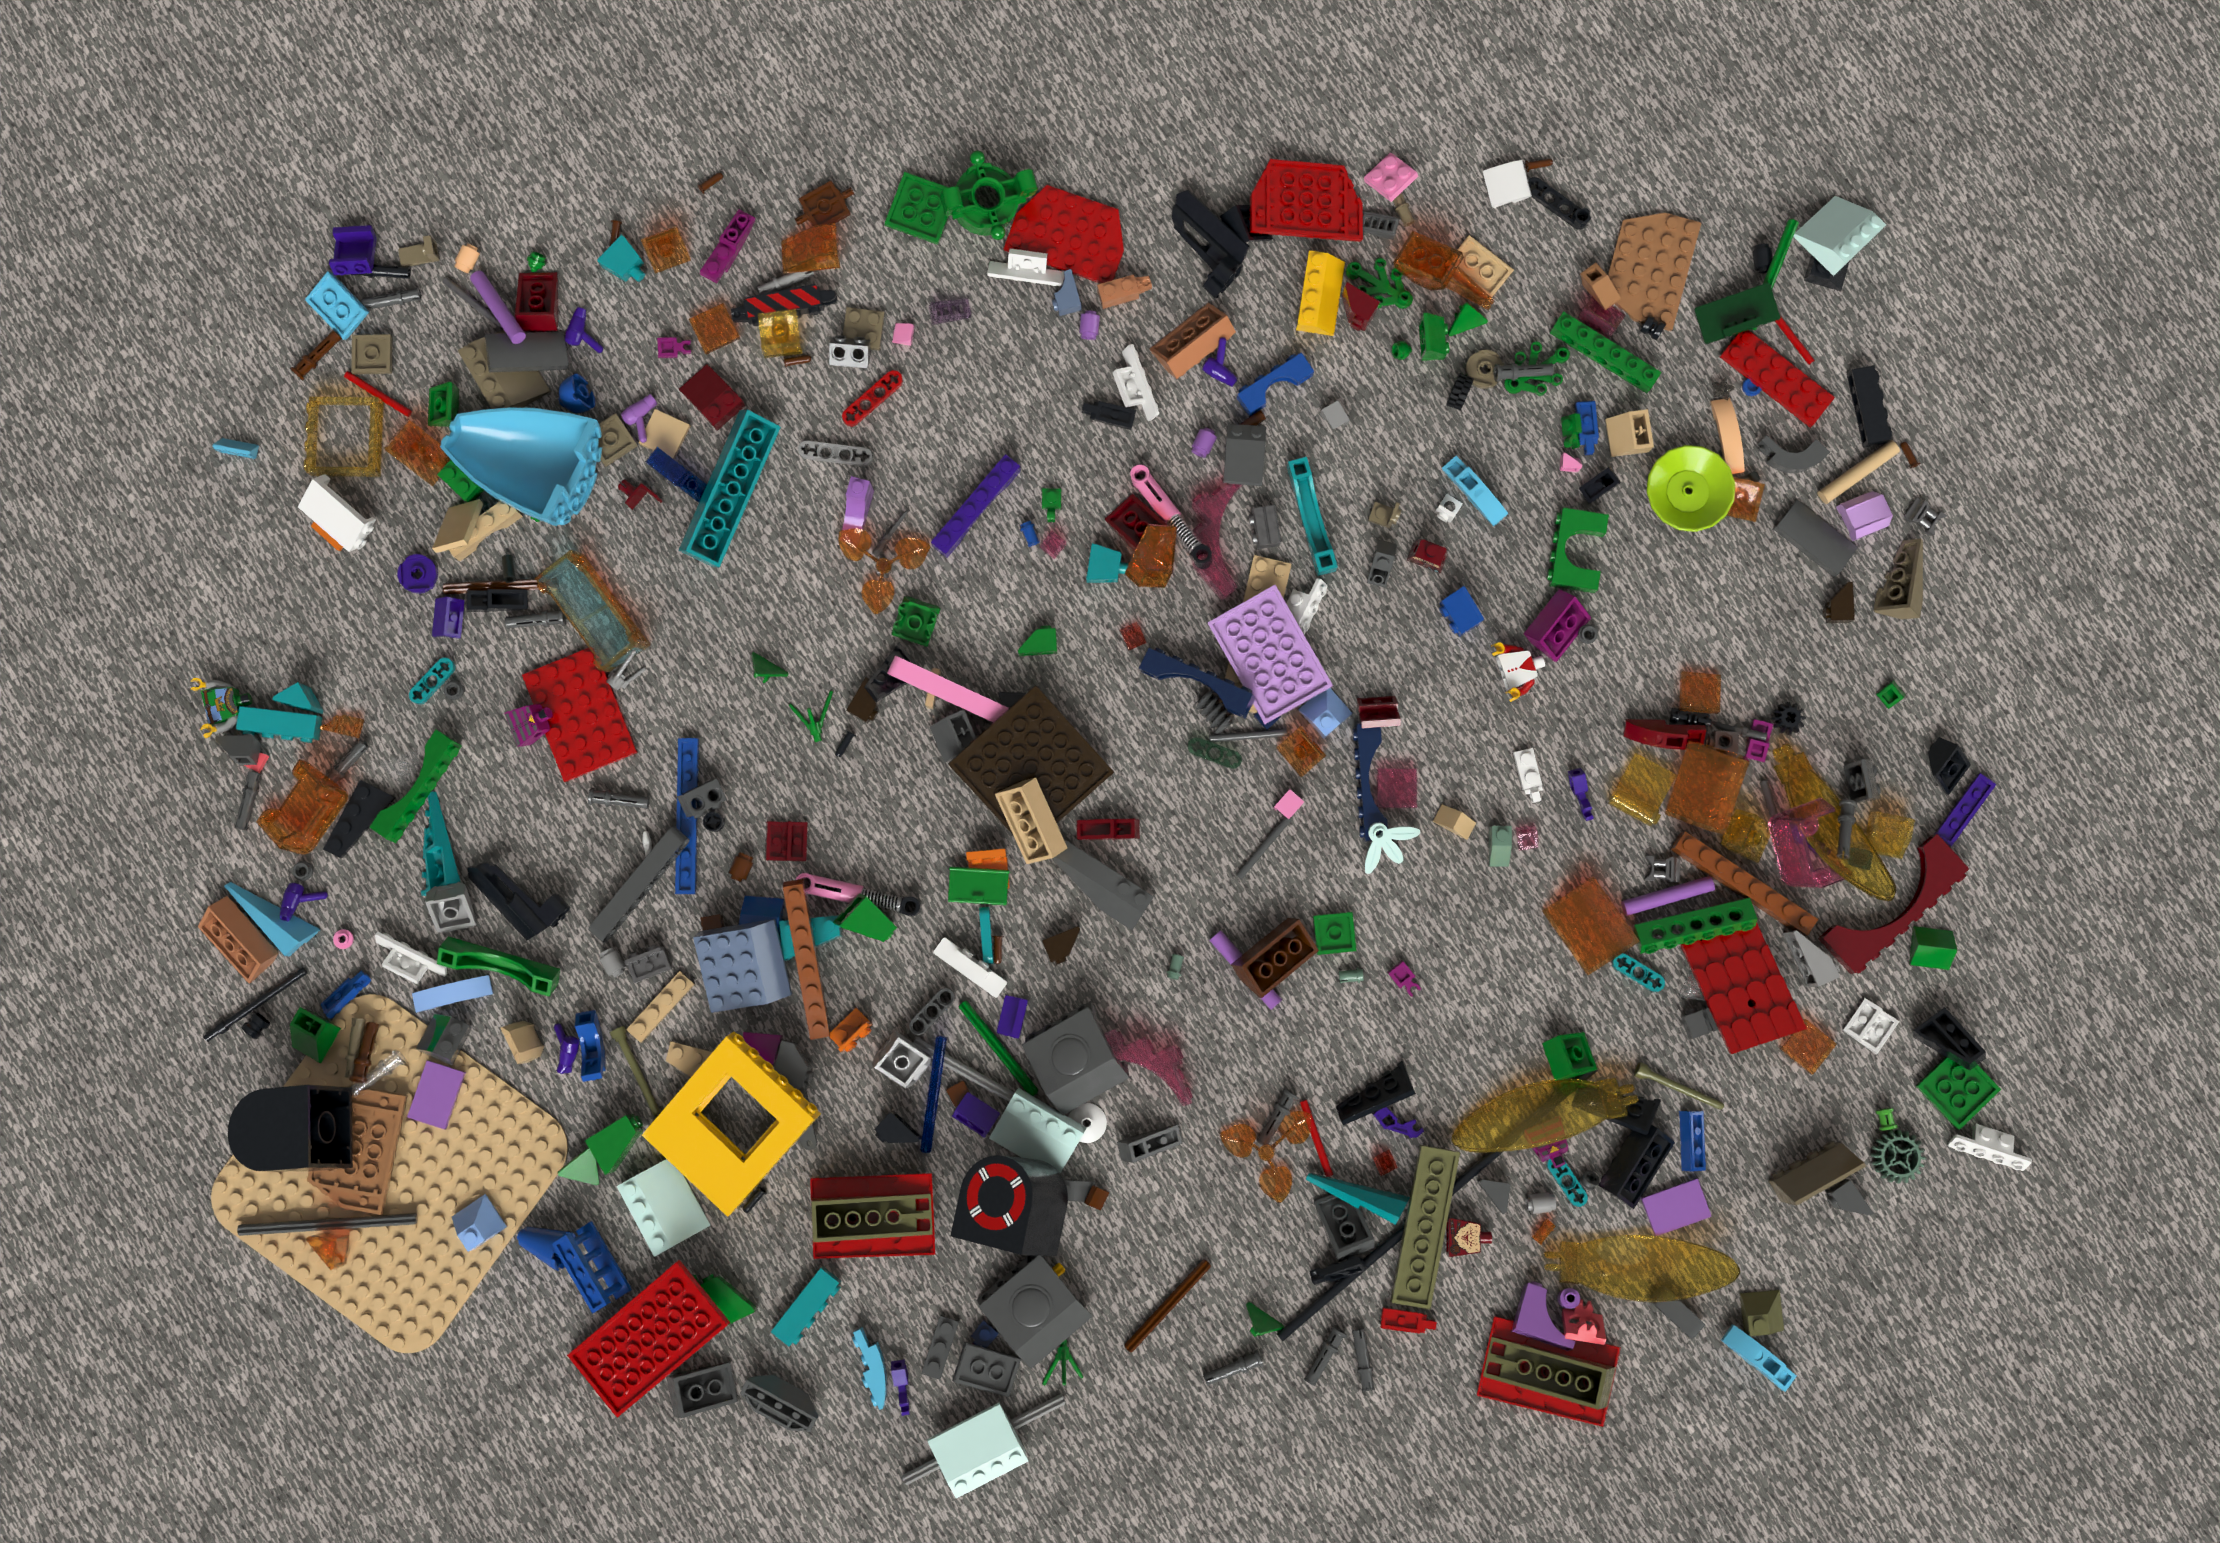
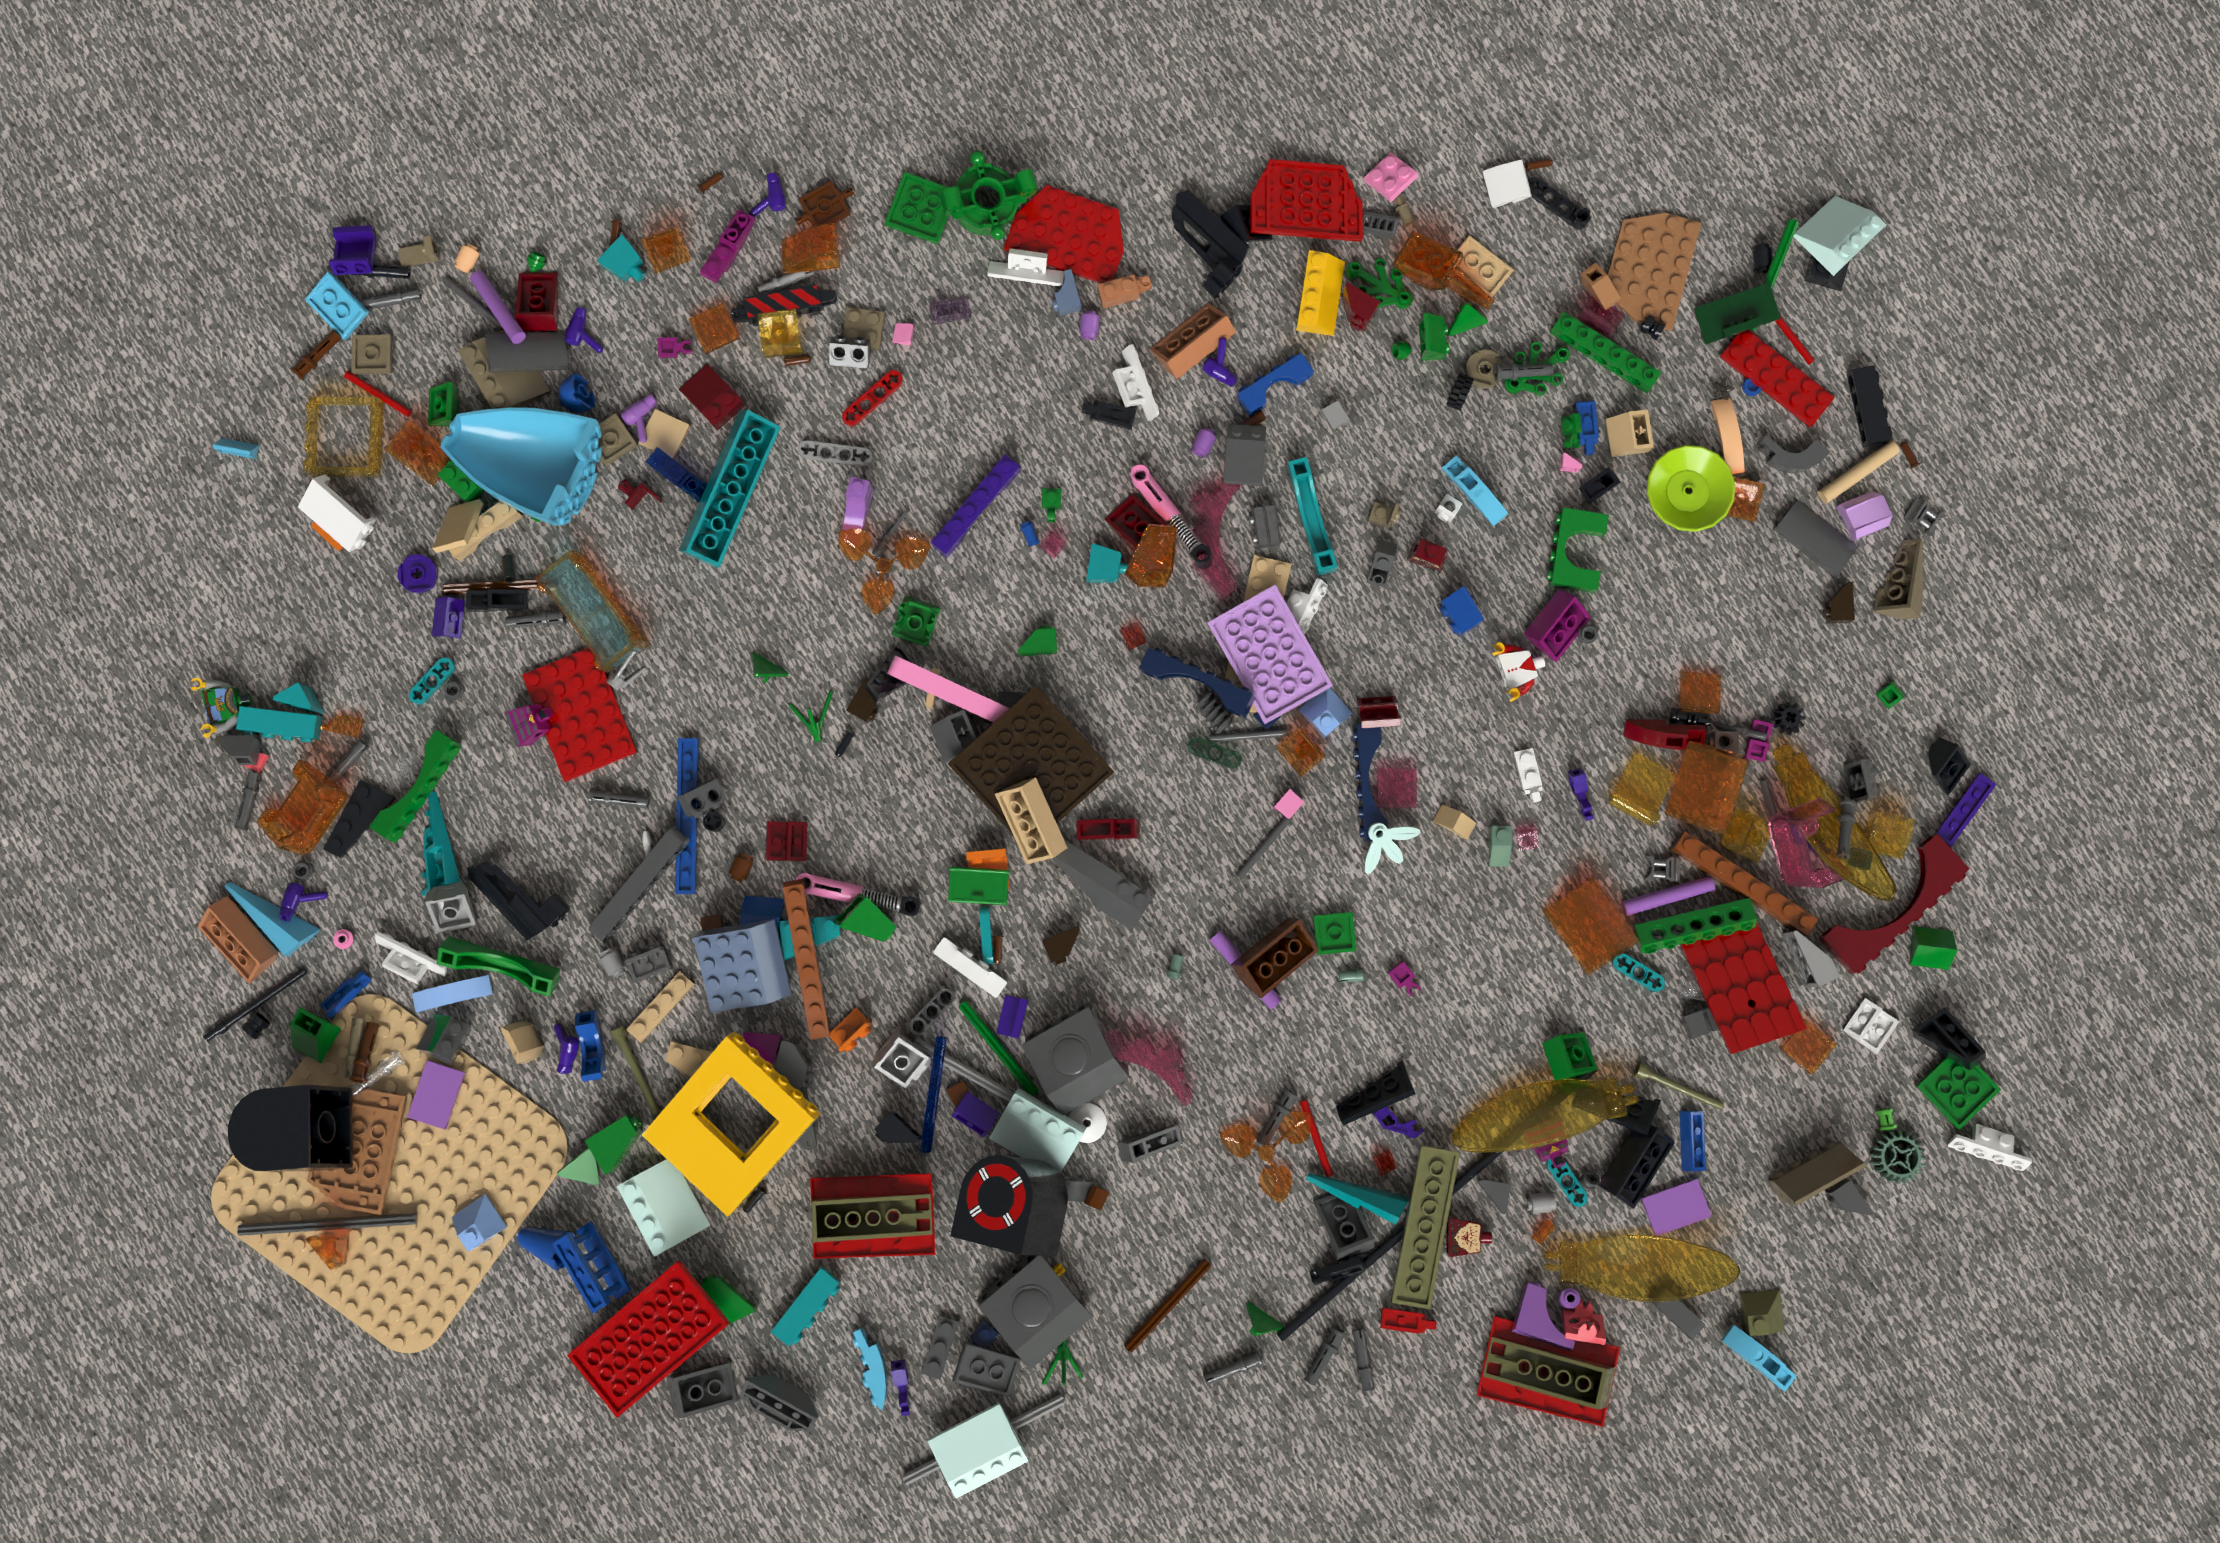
none -> dark purple piece [749,173,786,217]

